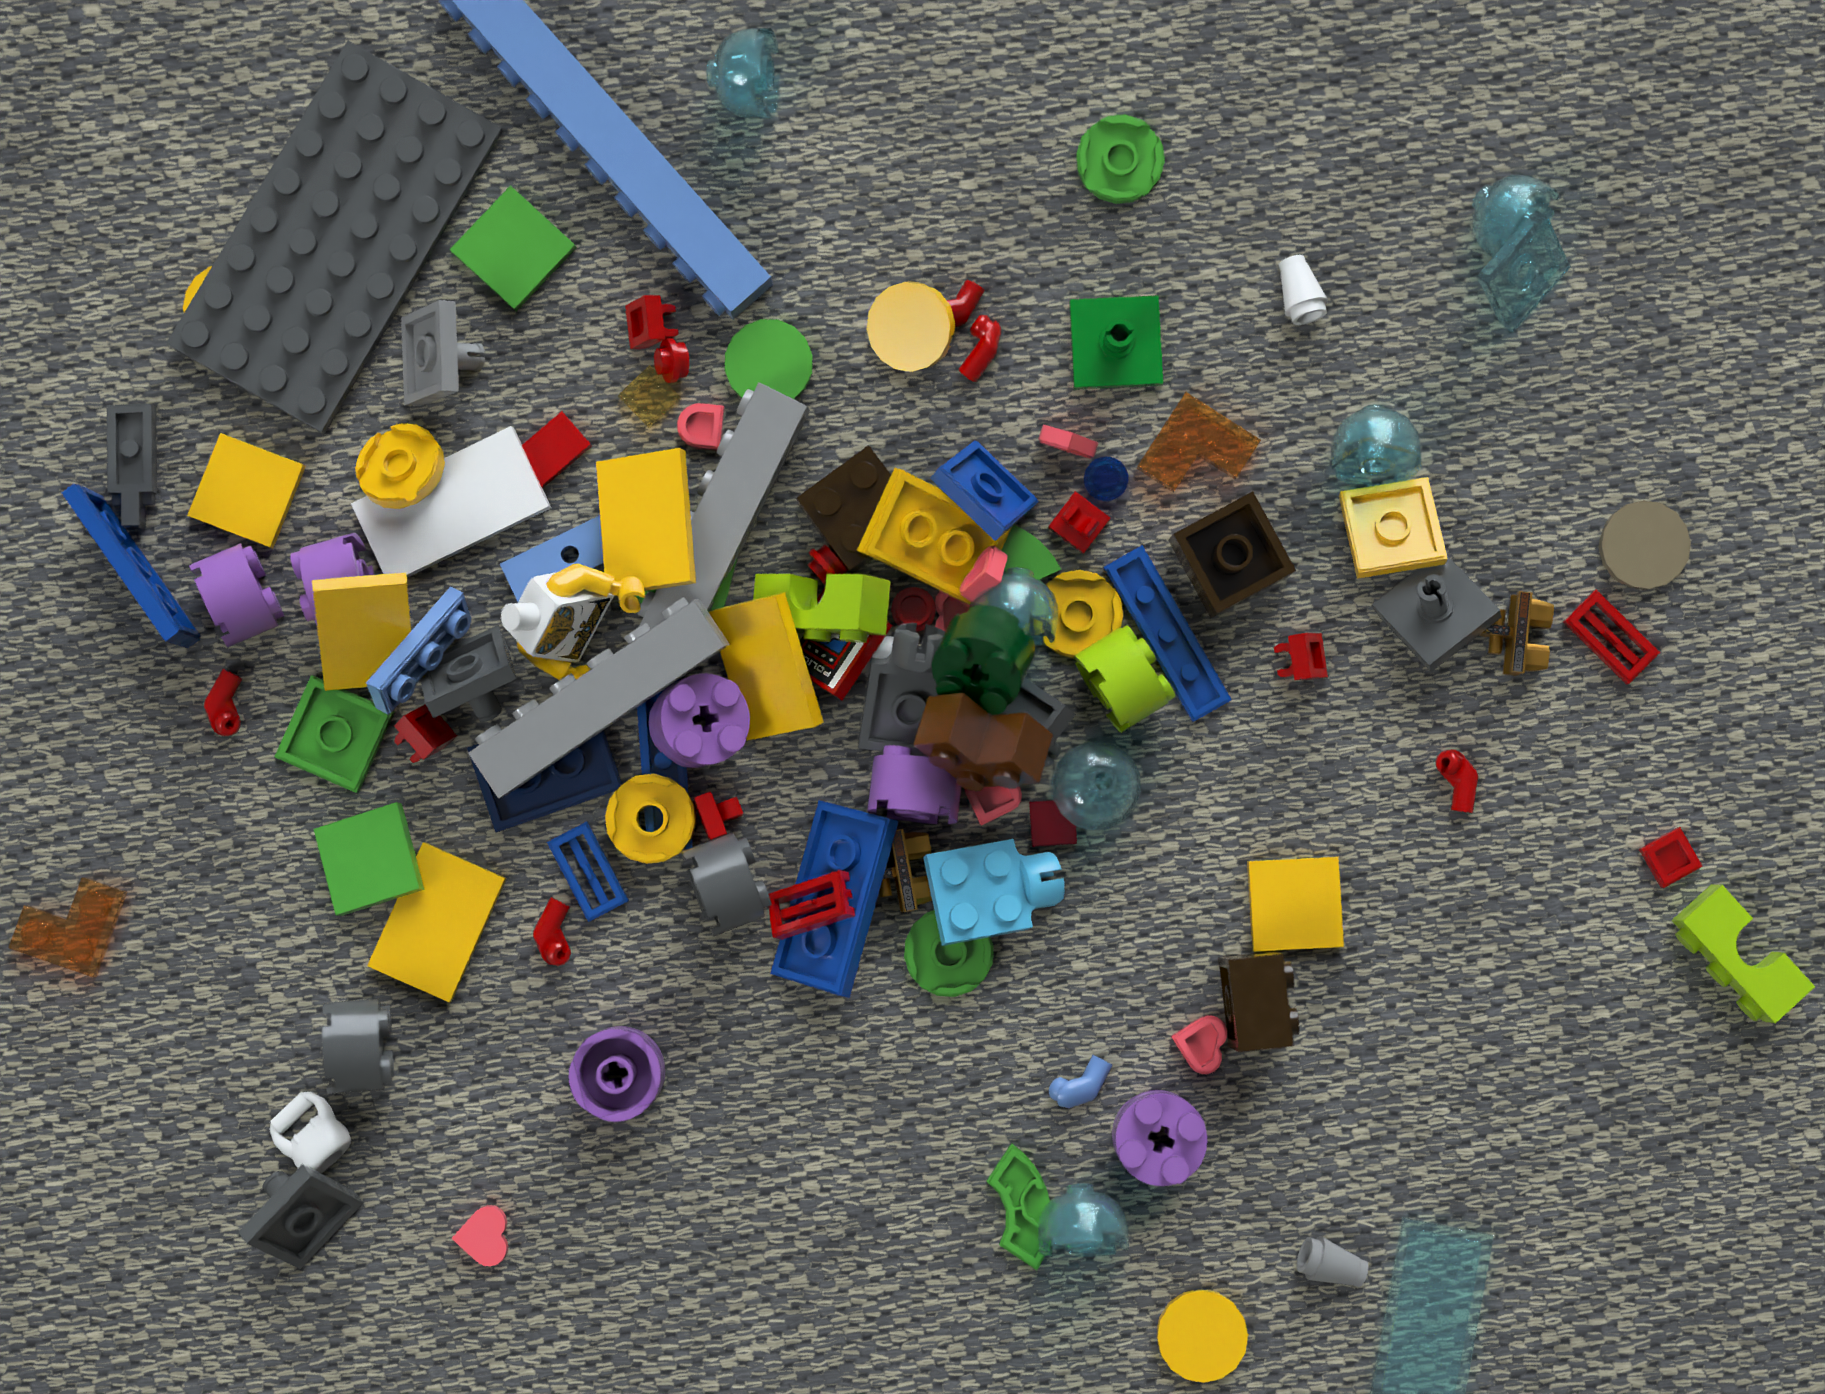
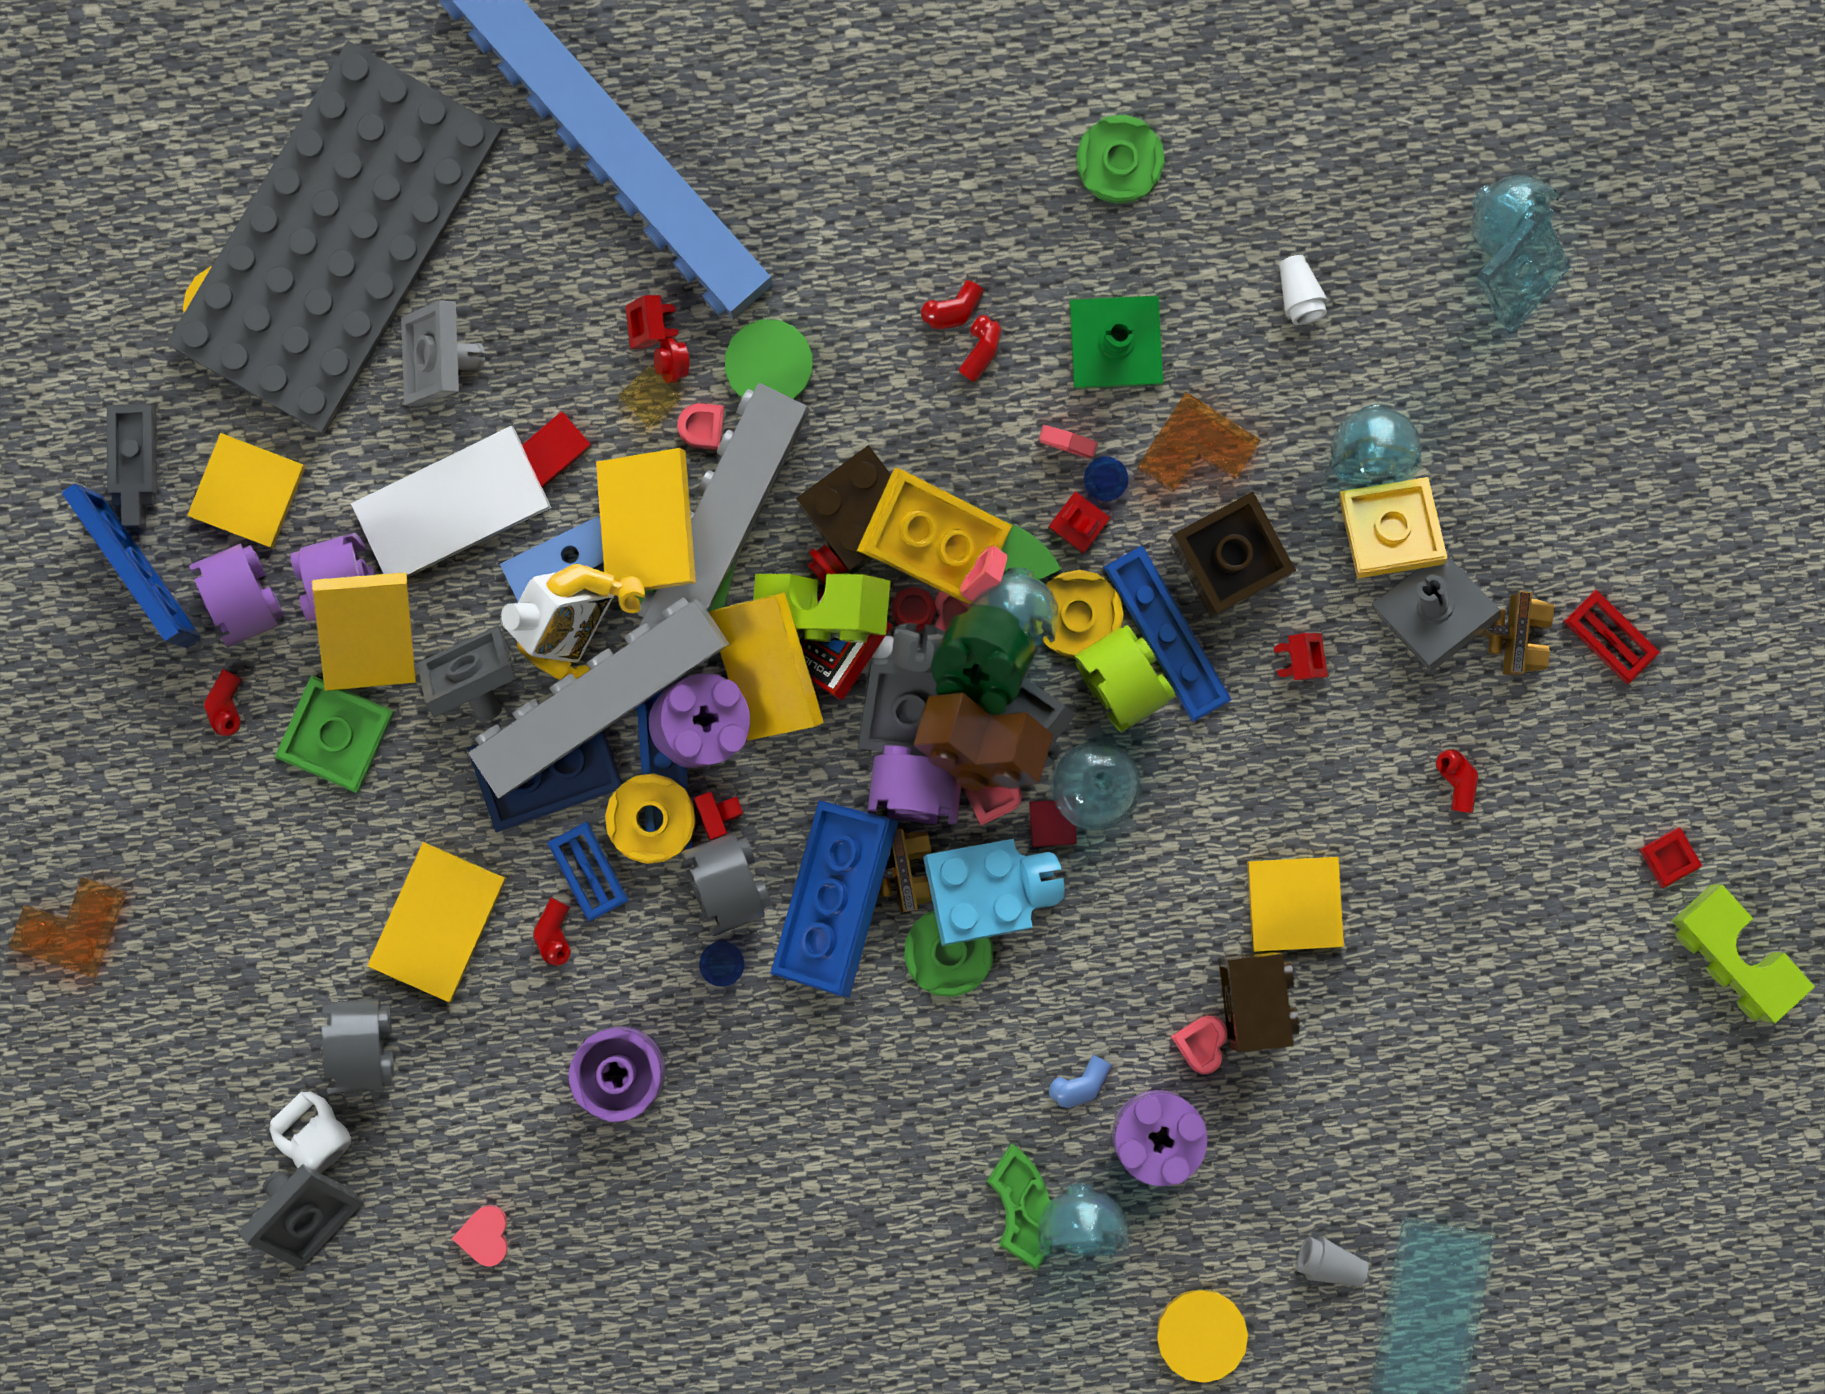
bright green tile [314,802,424,916] -> none
yellow tile [355,423,445,509] -> none
medium blue tile [366,586,471,715] -> none
red tile [394,704,457,763] -> none
bright green tile [449,185,577,311] -> none
clear light blue cylinder [706,28,780,119] -> none
red tile [768,870,855,940] -> none
yellow tile [866,281,955,372] -> none
blue tile [930,440,1039,541] -> none
dark tan tile [1599,500,1691,590] -> none
none -> clear blue plate [699,941,745,987]

